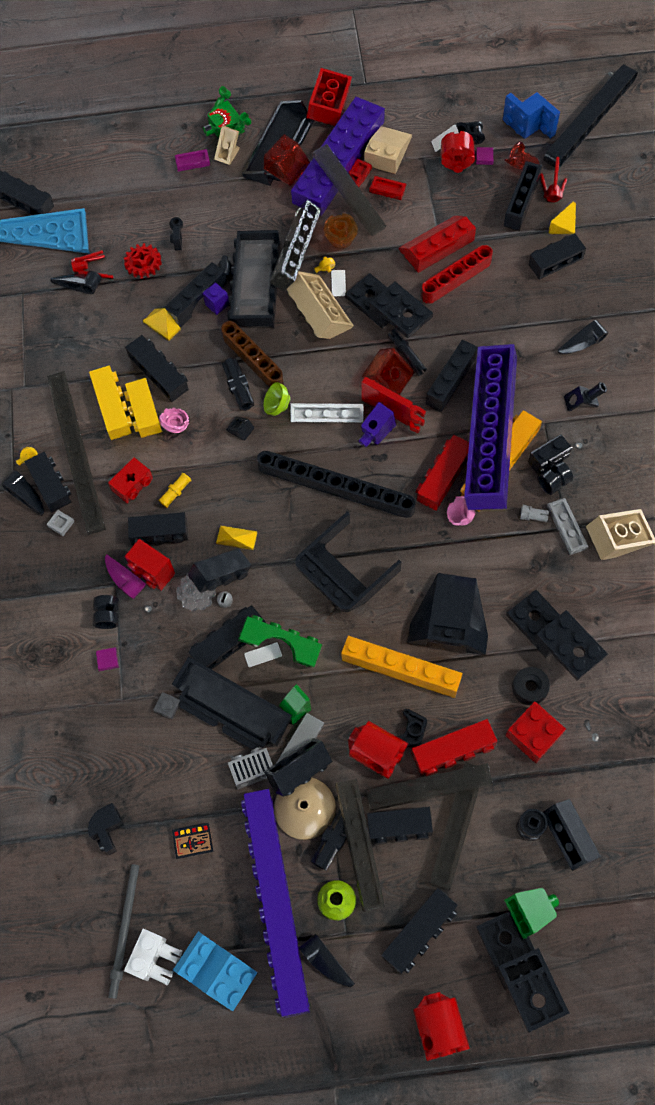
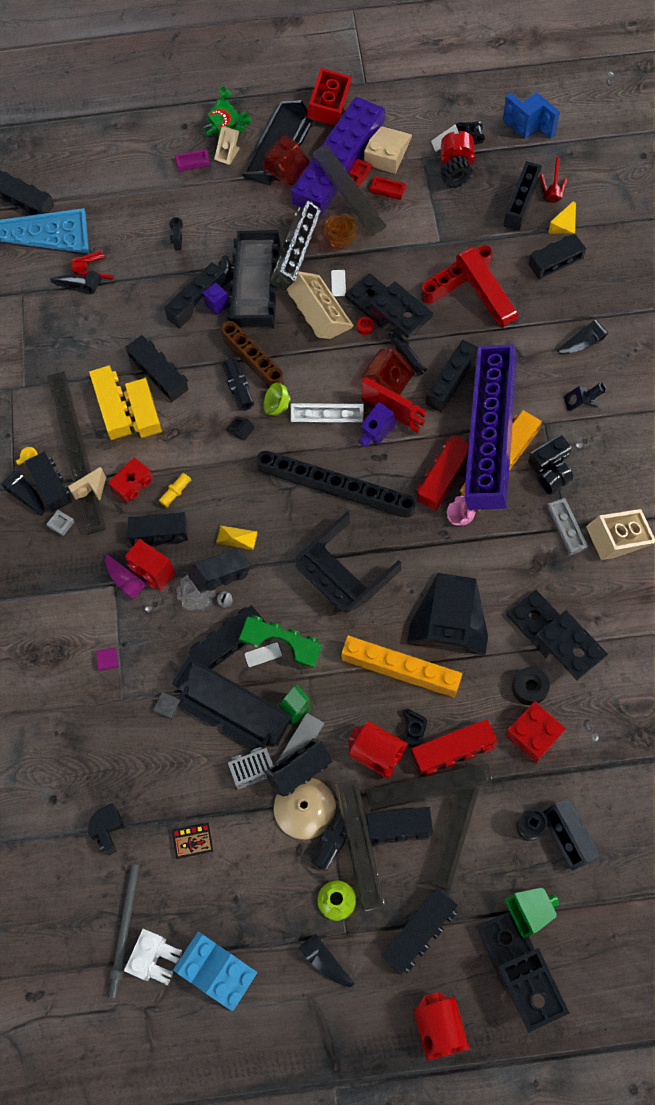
black wheel [93,595,119,629] -> none
red gear [124,243,162,279] -> none
yellow slope [143,308,181,341] -> none
bright pink hair [159,408,189,434] -> none
dark purple brick [241,789,310,1018] -> none
yellow piece [314,257,335,273] -> none
red slope [399,216,476,273] -> none
magenta tile [476,147,493,165] -> none
clear red piece [504,141,540,170] -> none
light grey pin [520,504,549,522] -> none
black beam [543,64,638,168] -> none
none -> tan slope [68,467,106,501]
none -> red tile [356,317,374,335]
none -> black tyre [440,156,473,188]
none -> red beam [456,247,518,328]

